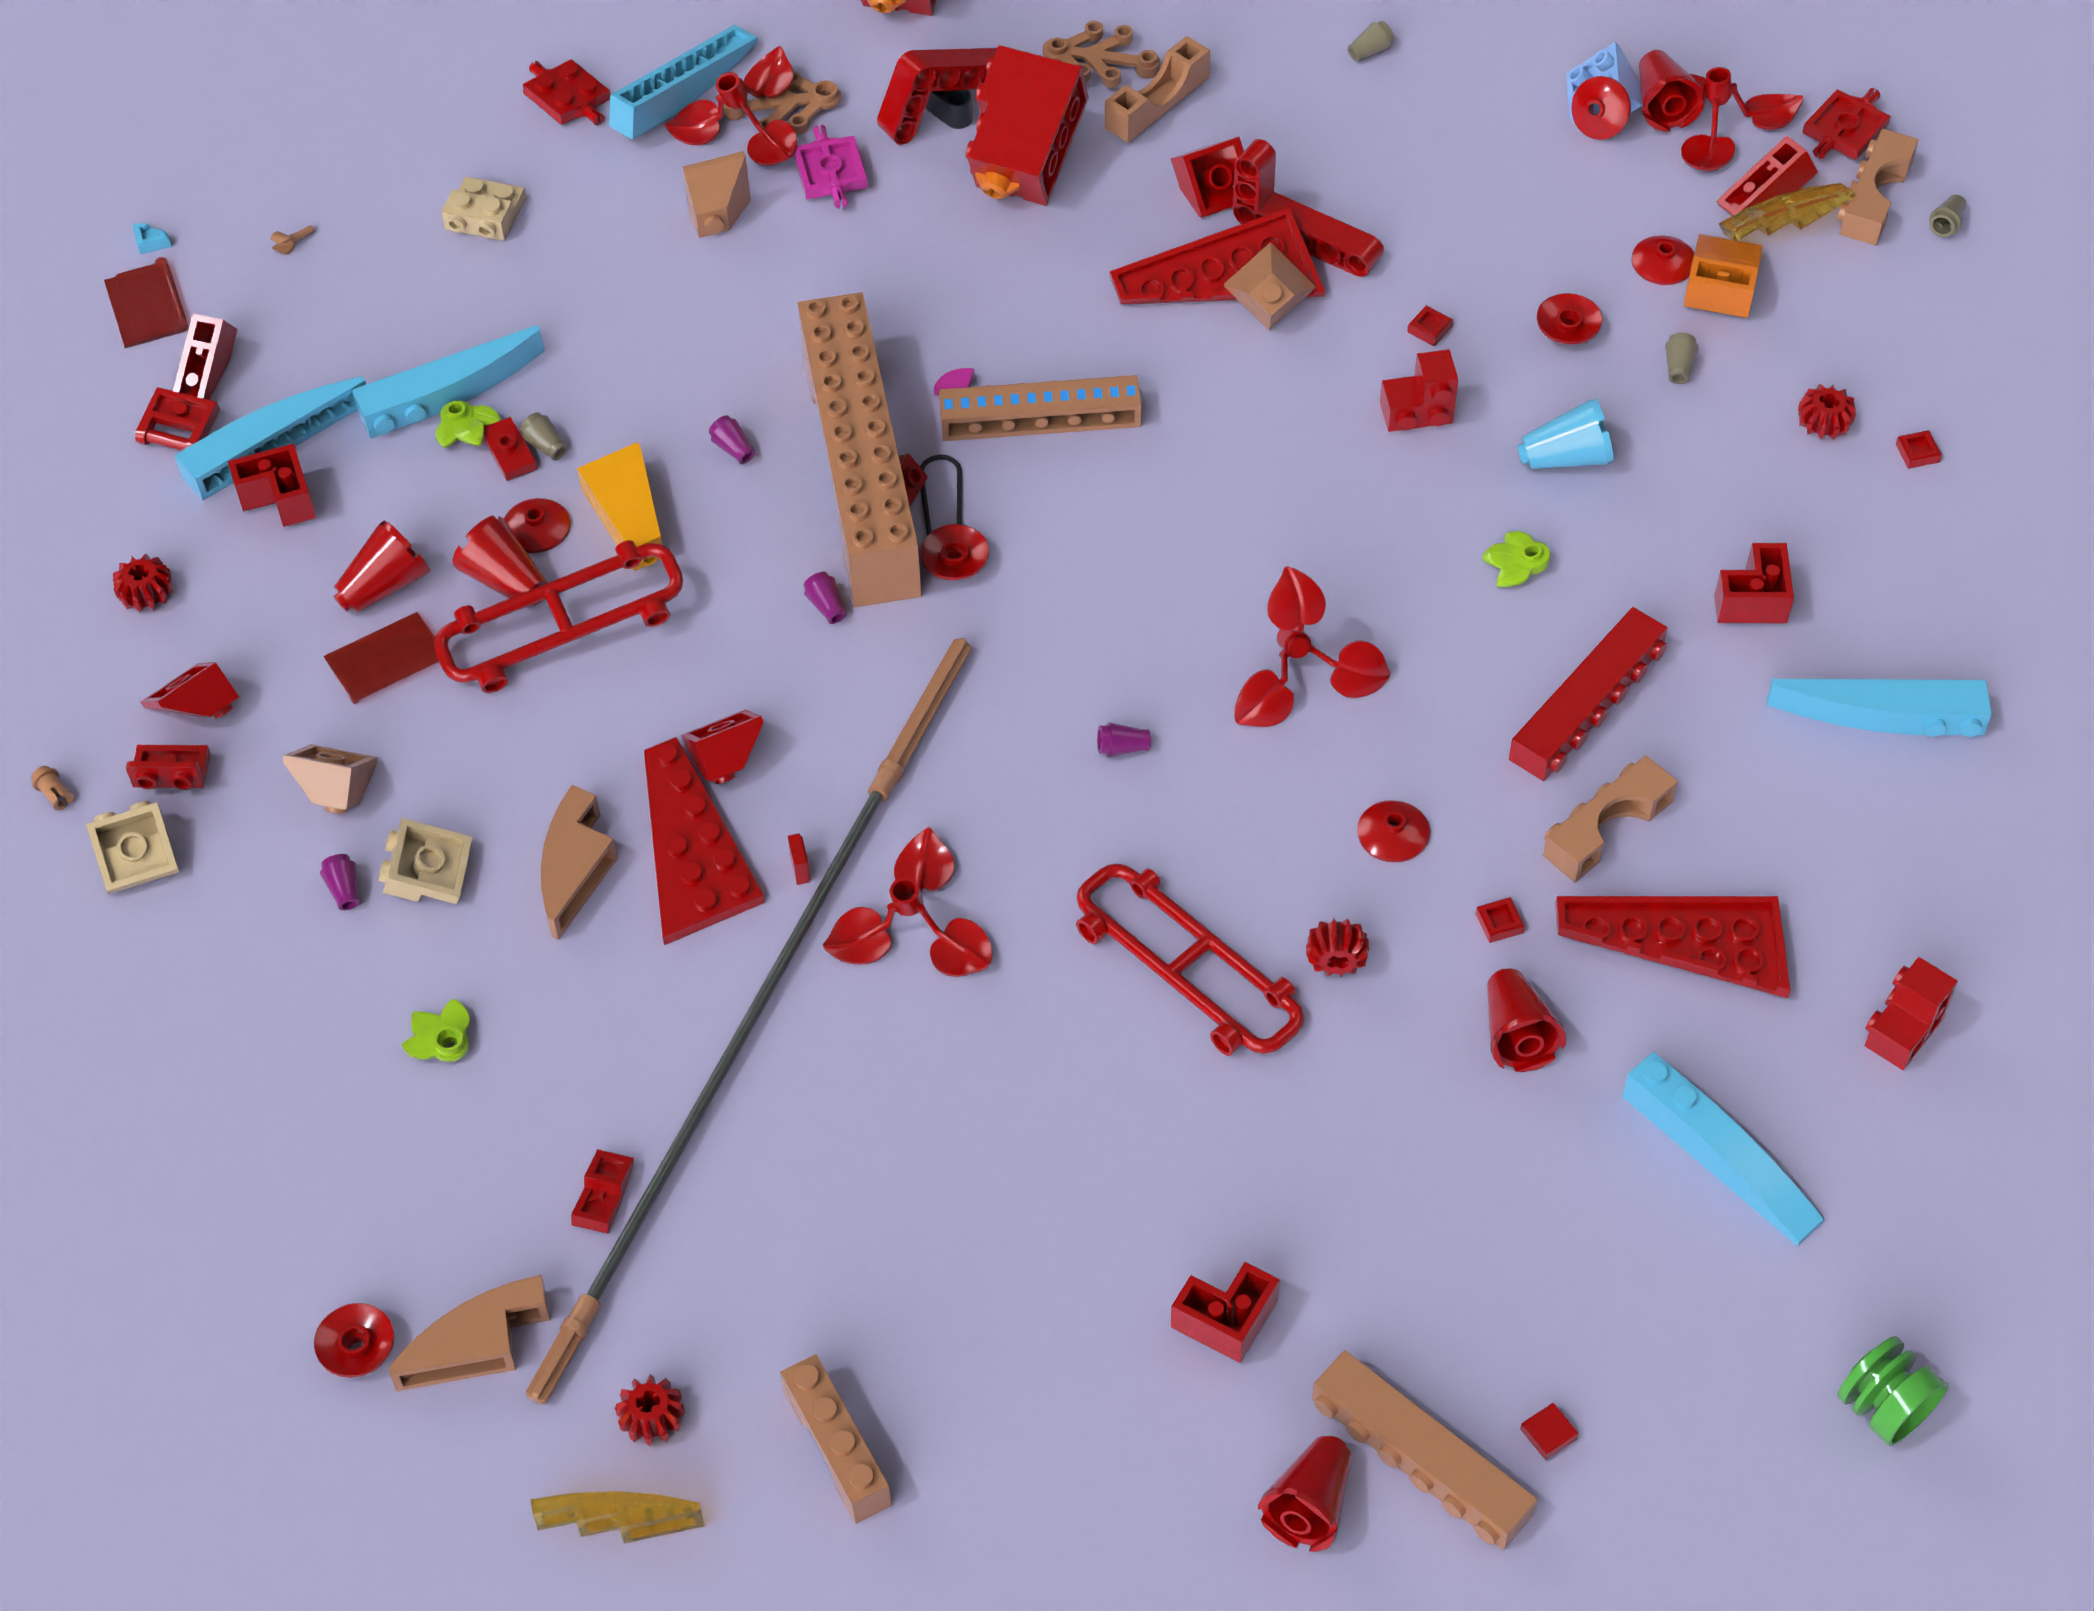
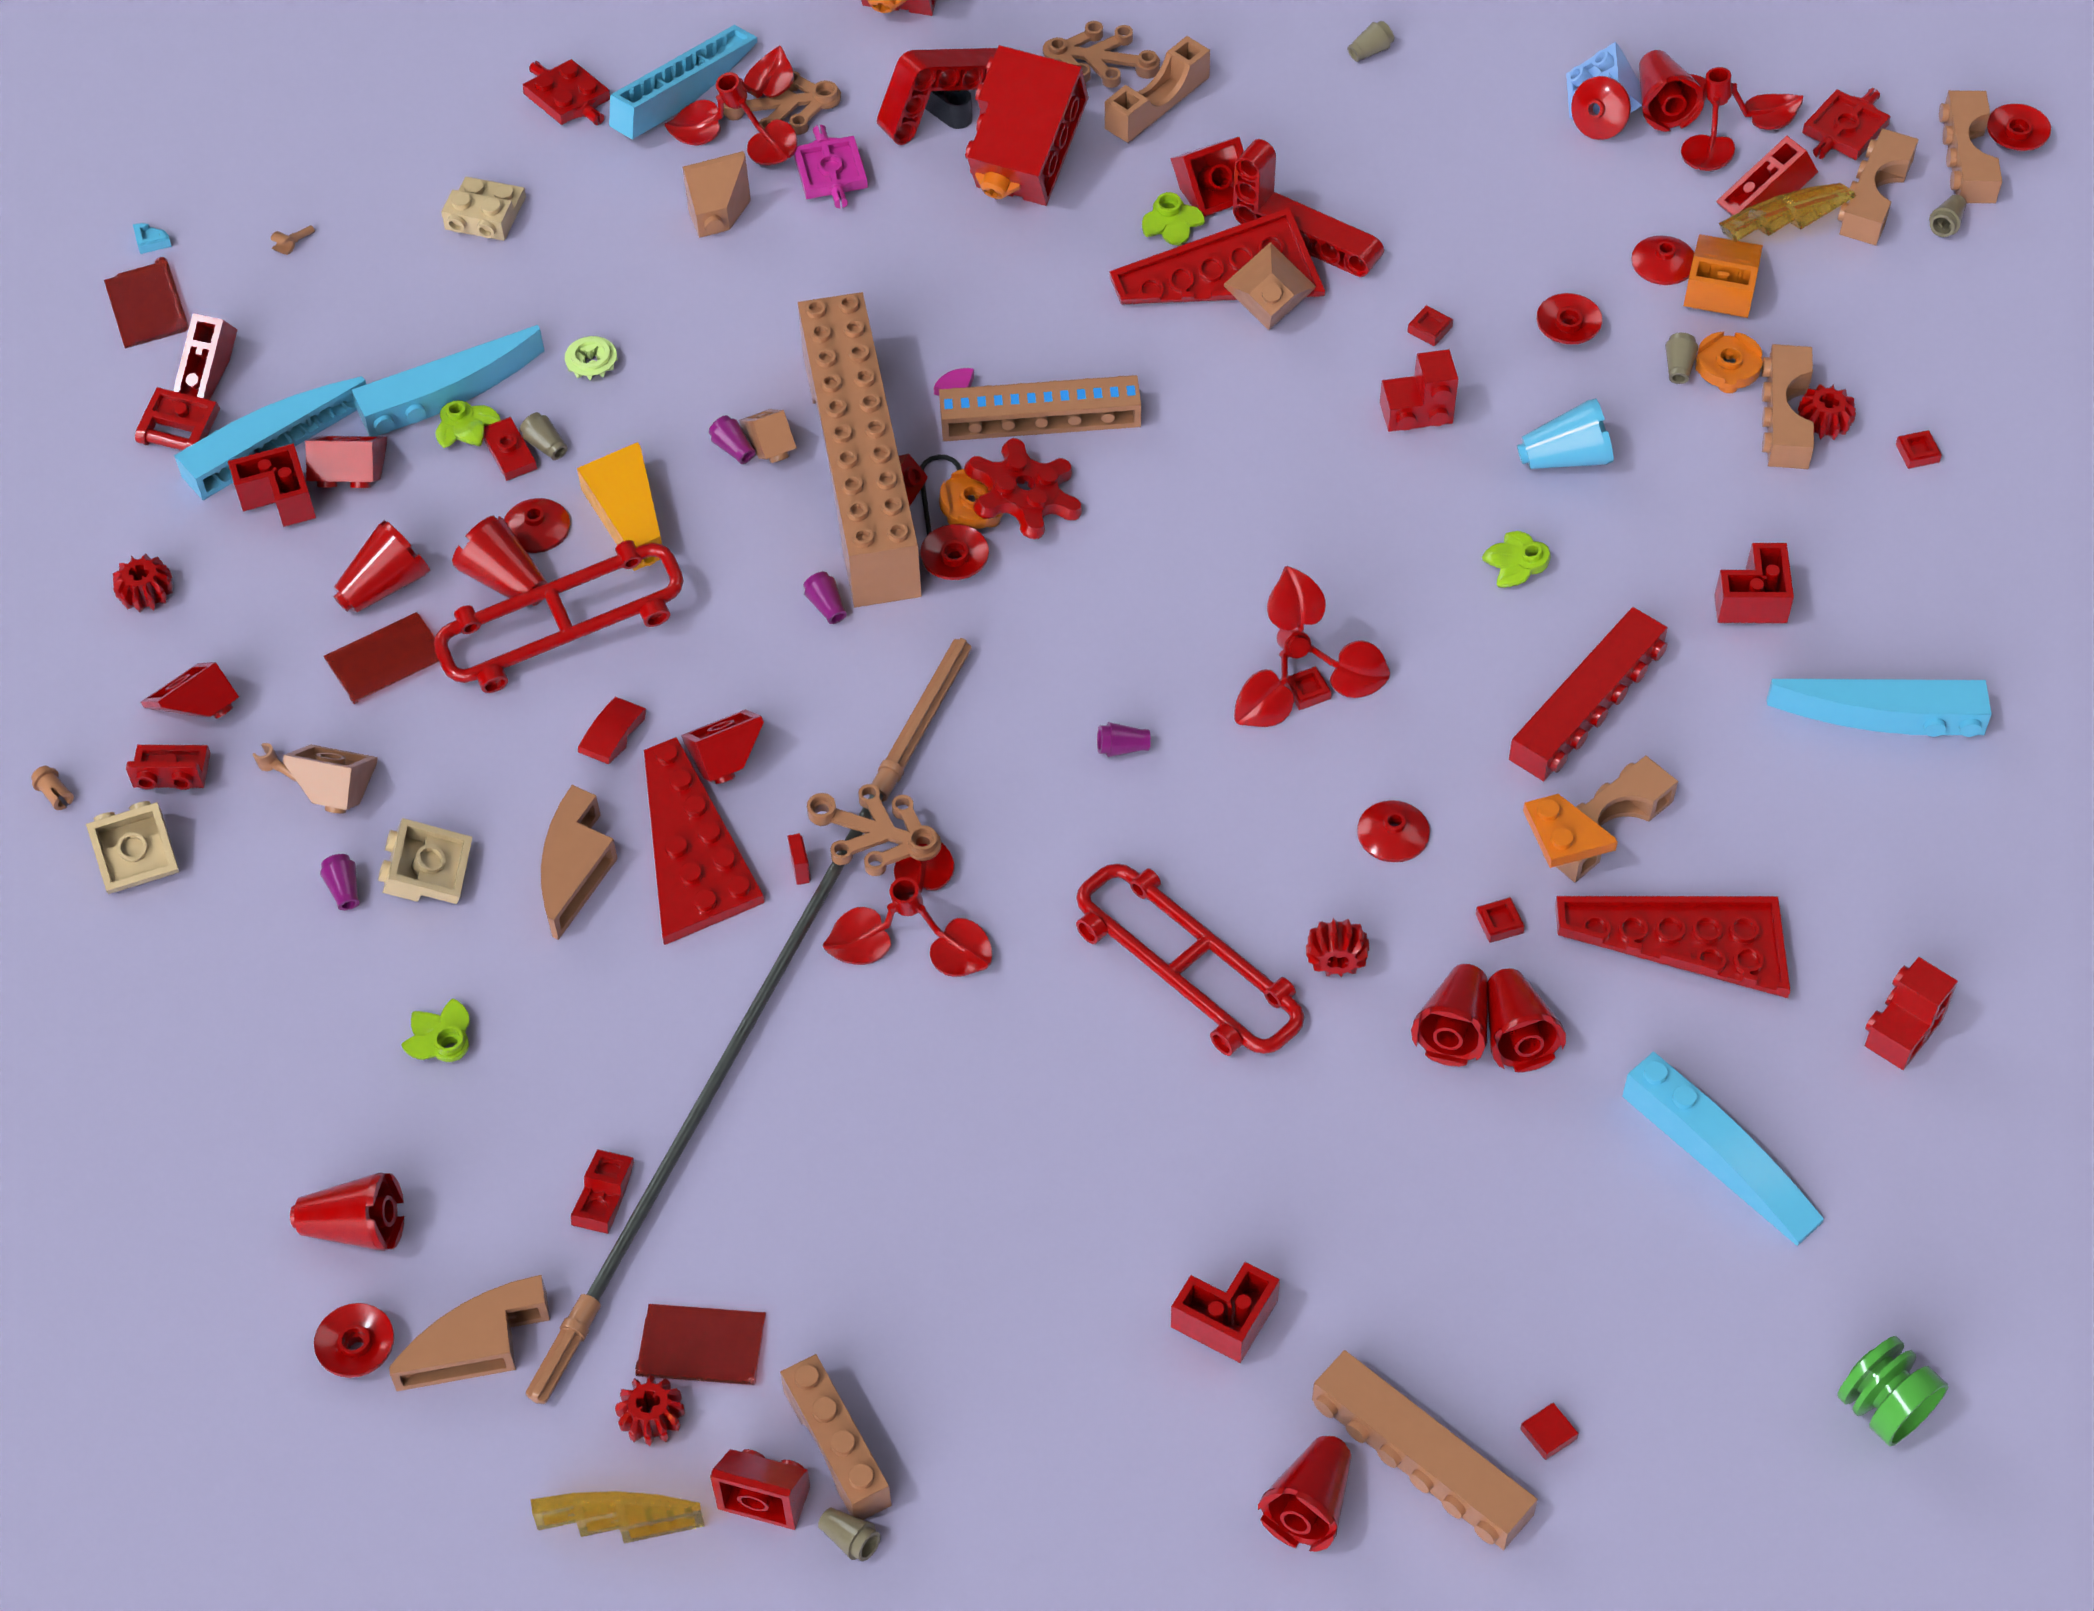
none -> nougat hand [253,743,296,782]
none -> red cone [290,1172,404,1251]
none -> slope [305,436,387,488]
none -> yellowish green gear [565,336,618,380]
none -> red slope [578,696,646,764]
none -> clear red piece [635,1304,766,1385]
none -> red slope [710,1449,810,1530]
none -> nougat slope [739,409,797,463]
none -> nougat plant [807,784,941,876]
none -> dark tan cone [818,1507,881,1561]
none -> orange plate [939,469,1004,529]
none -> red plate [964,438,1082,539]
none -> lime plate [1142,192,1205,246]
none -> red tile [1284,666,1331,710]
none -> red cone [1411,964,1488,1067]
none -> orange wing [1523,794,1617,868]
none -> orange plate [1695,331,1763,393]
none -> nougat arch [1762,344,1814,469]
none -> nougat arch [1939,90,2002,204]
none -> red dish [1987,104,2051,151]

